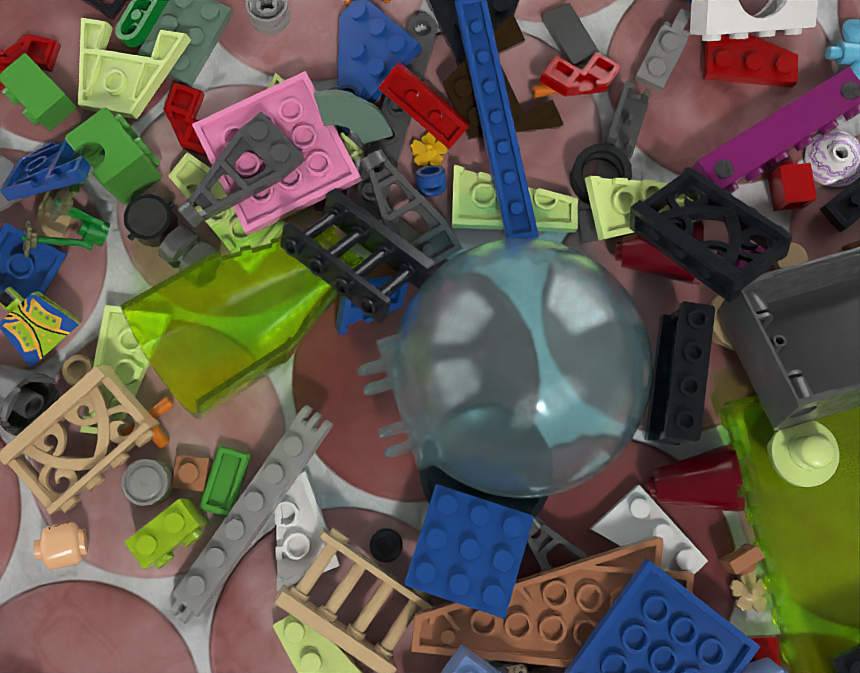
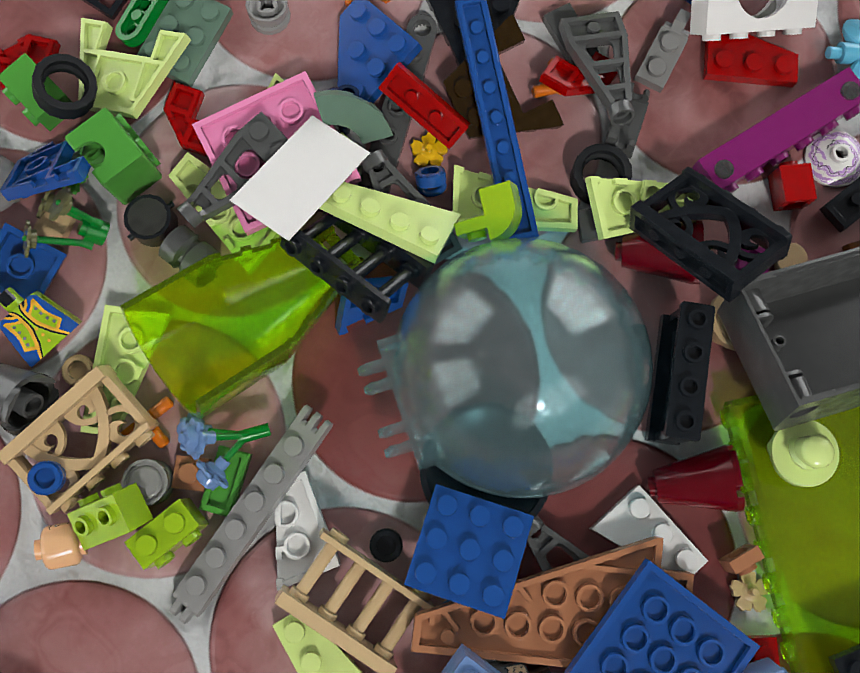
none -> blue tile [27,461,66,495]
none -> black tyre [32,54,98,119]
none -> lime brick [67,482,153,550]
none -> medium blue plant [176,410,271,491]
none -> white sticker [229,115,370,241]
none -> yellowish green wing [319,182,461,264]
none -> lime brick [454,180,522,243]
none -> dark grey plate [558,11,635,126]

